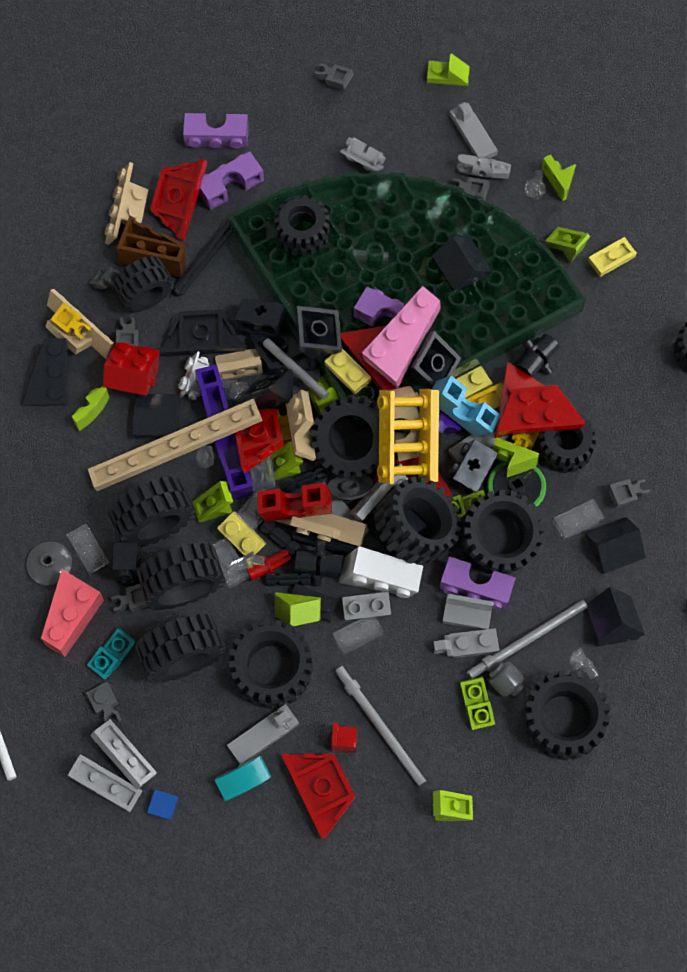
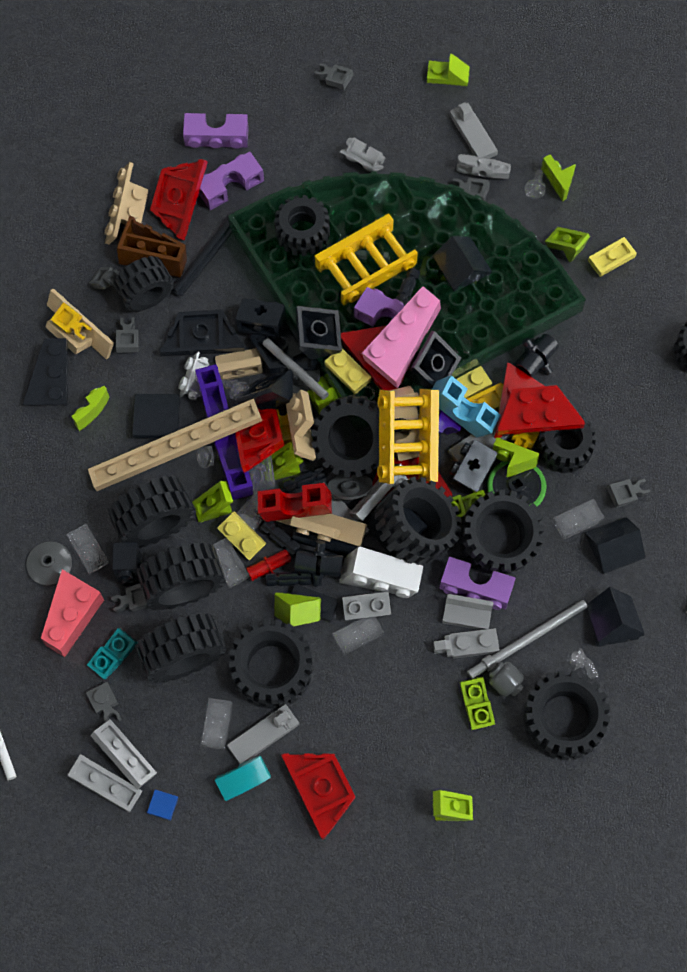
red brick [103,342,159,396] -> none
clear bar [229,552,265,572] -> none
red panel [332,722,357,753] -> none
light grey bar [335,666,426,786] -> none
none -> clear plate [201,698,233,750]
none -> yellow fence [315,214,418,305]
none -> black axle [396,267,420,306]

